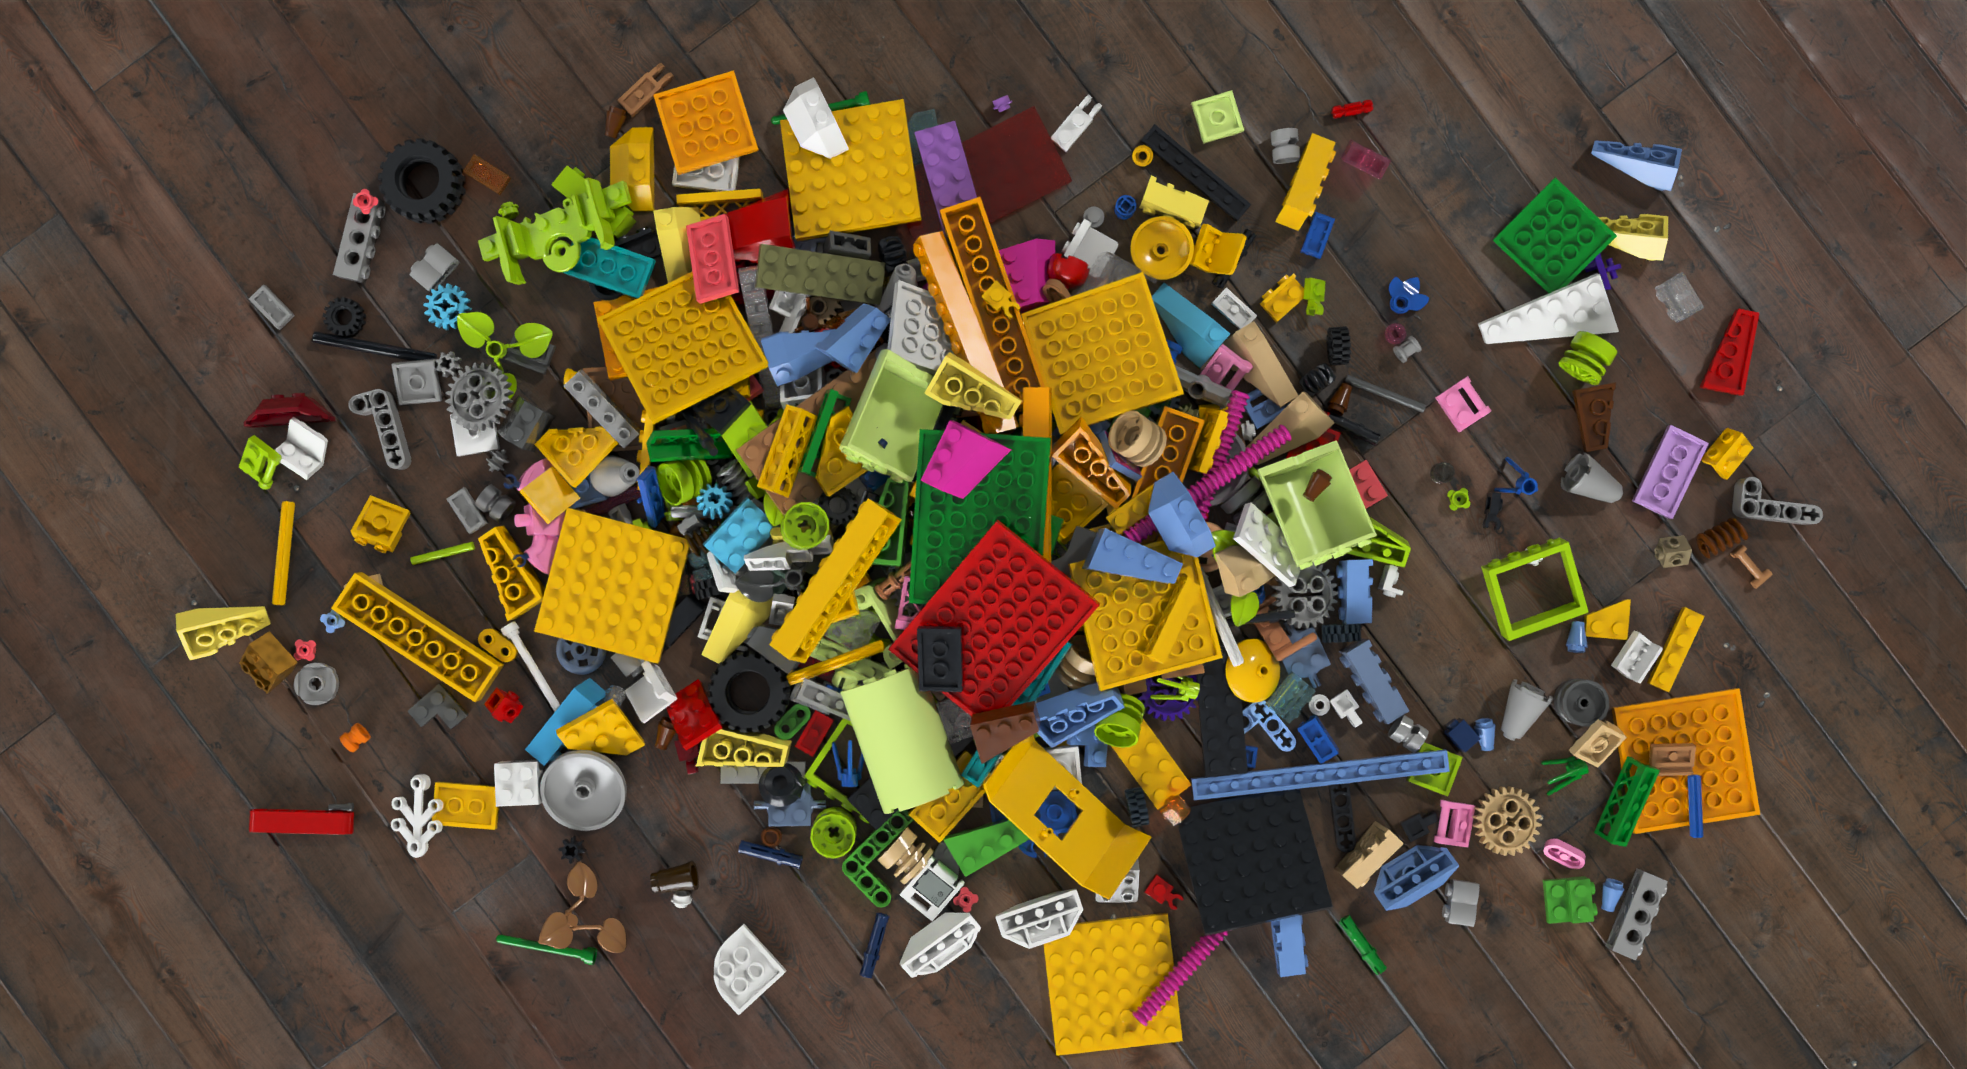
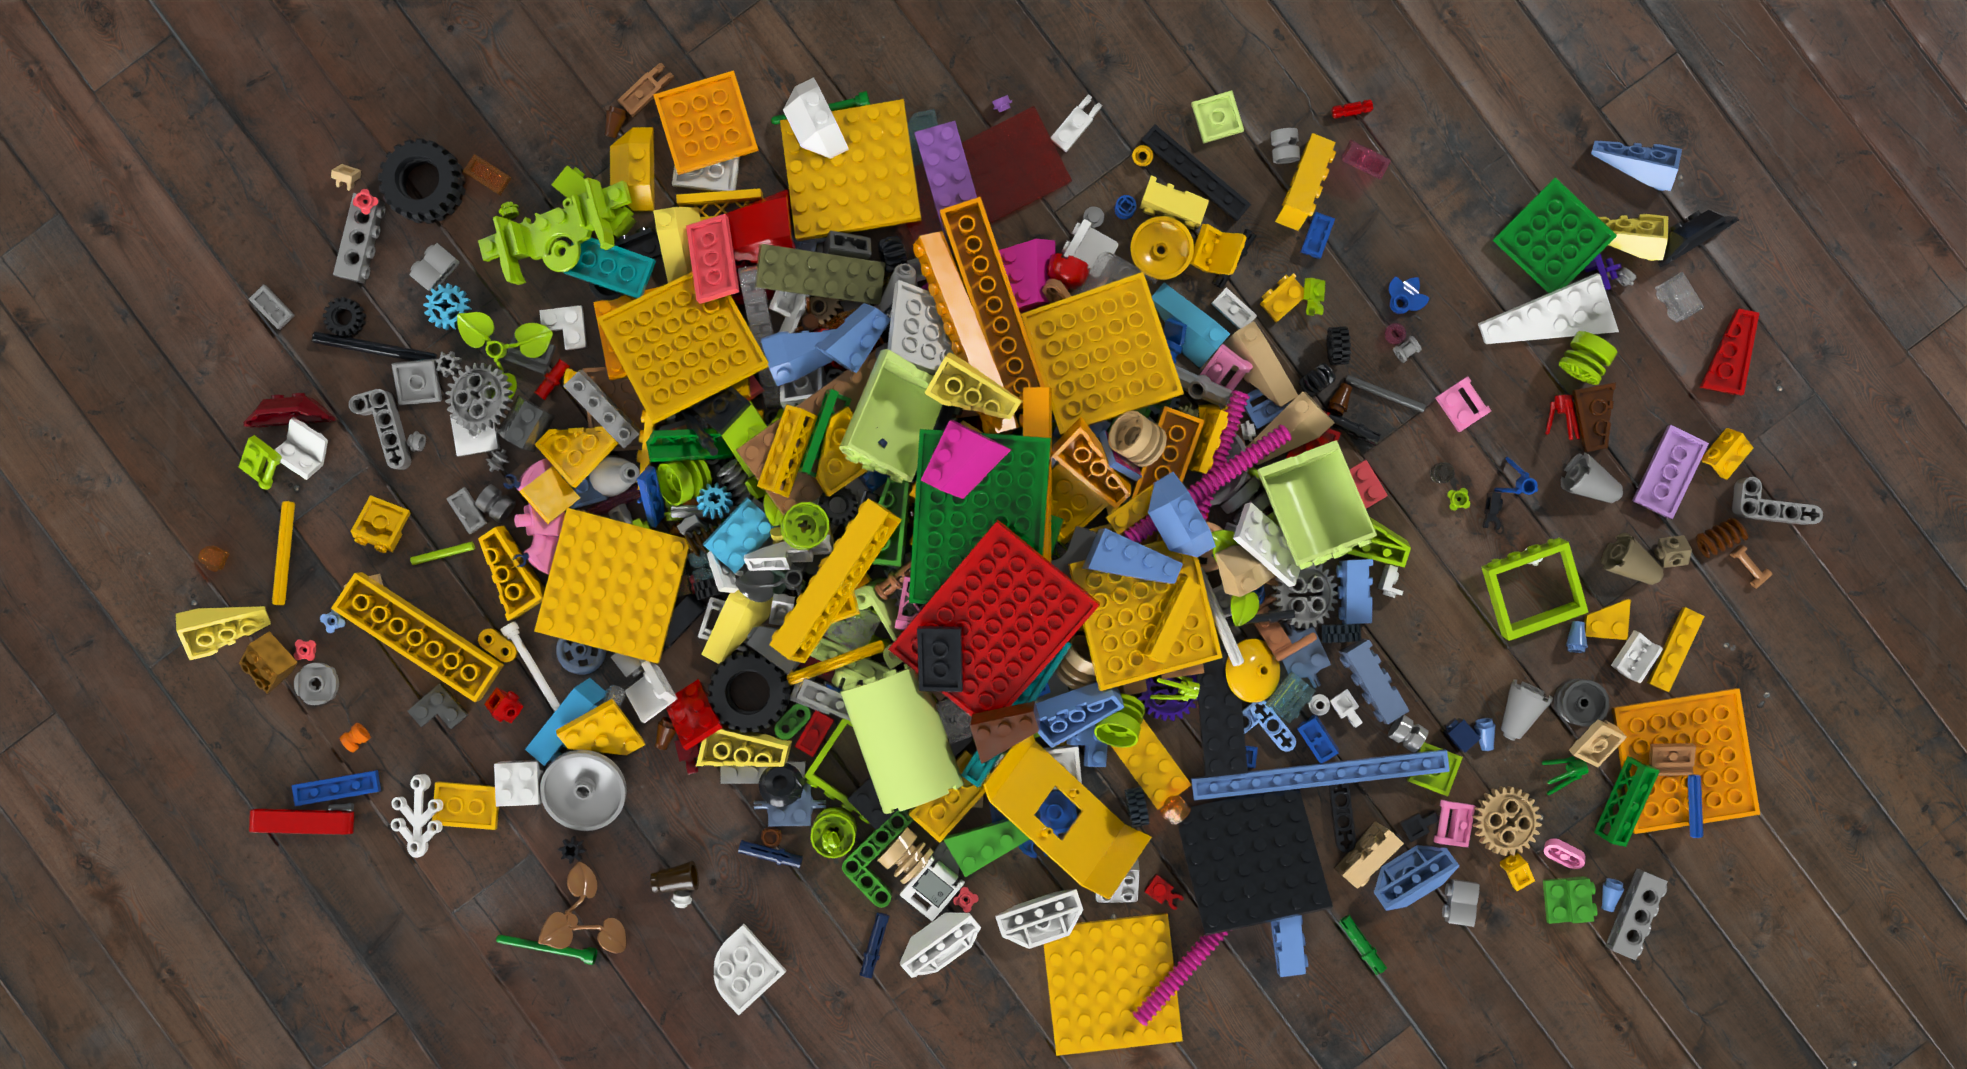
blue plant [832,740,864,787] -> none
yellow plate [981,280,1020,319] -> none
reddish brown cone [1303,469,1332,502] -> none
none -> clear orange plate [198,546,230,572]
none -> blue plate [292,770,381,806]
none -> tan tile [331,164,361,191]
none -> light grey plate [407,431,426,452]
none -> red pin [534,359,570,400]
none -> white plate [539,305,588,350]
none -> lime plate [821,830,840,854]
none -> blue tile [1164,318,1187,346]
none -> yellow bracket [1500,852,1535,891]
none -> red plant [1545,395,1580,440]
none -> dark tan cone [1601,533,1664,585]
none -> light grey plate [1616,267,1637,286]
none -> black wedge [1658,210,1739,268]

